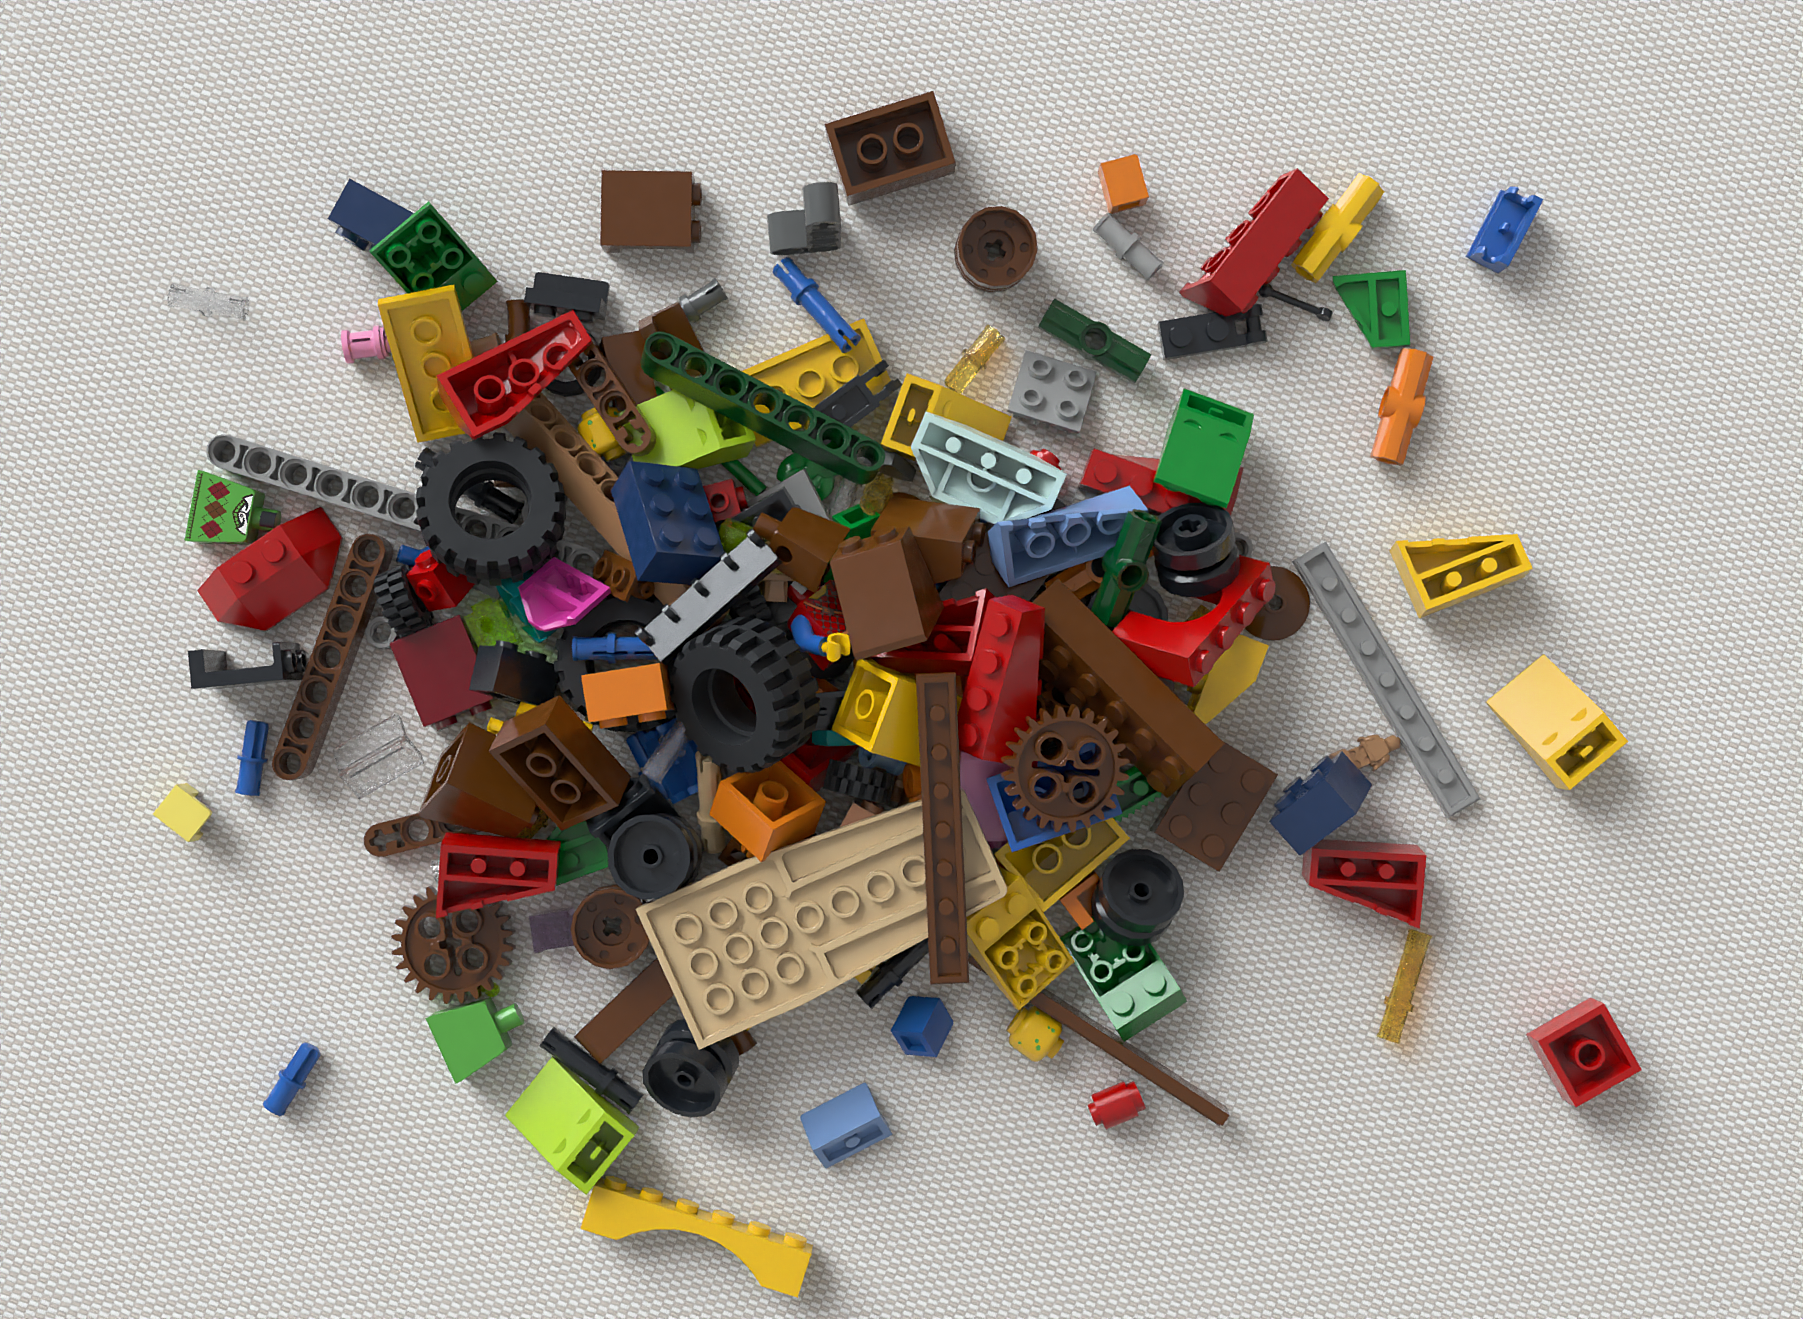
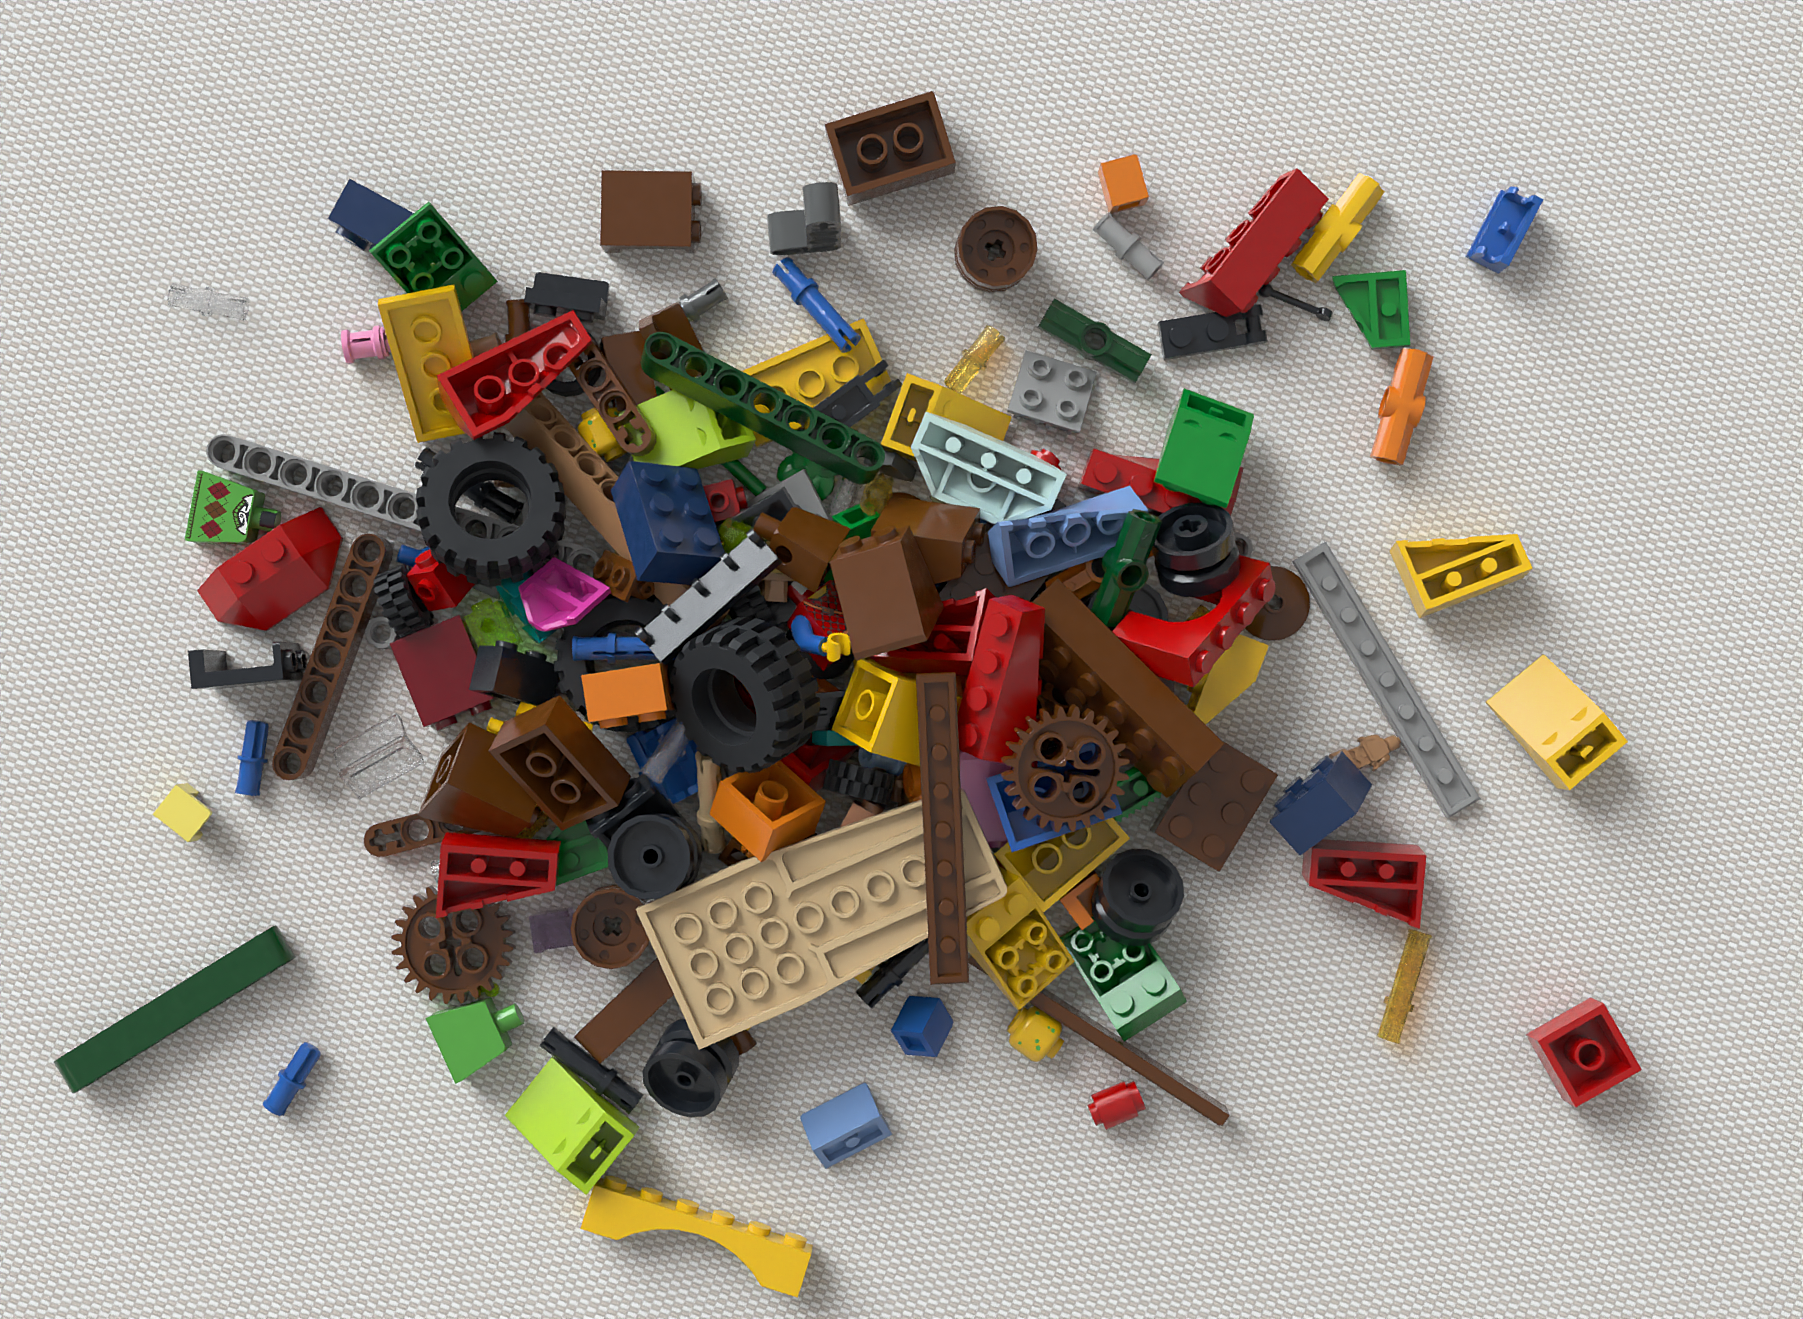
none -> dark green beam [54,925,296,1094]

